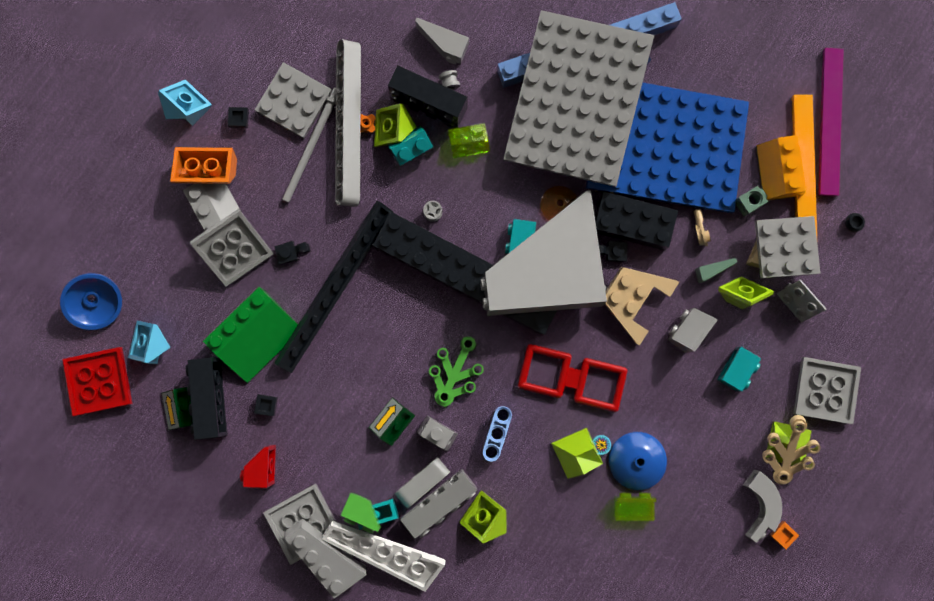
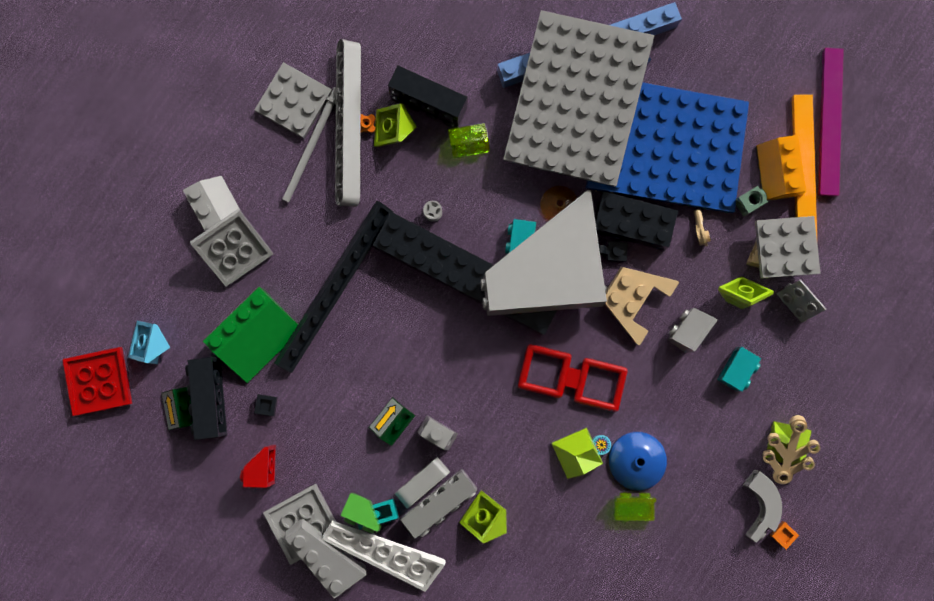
blue dish [60,273,122,330] -> none
medium azure slope [158,80,212,126] -> none
orange slope [170,147,237,184] -> none
black plate [228,107,249,128] -> none
black plate [274,241,311,265] -> none
teal brick [388,126,433,166] -> none
light grey slope [415,17,469,64] -> none
bright green plant [429,336,484,407] -> none
light grey wheel [439,70,460,90] -> none
light blue beam [482,406,512,462] -> none
sand green slope [695,258,737,283] -> none
light grey plate [793,357,861,424] -> none
black plate [845,213,865,232] -> none

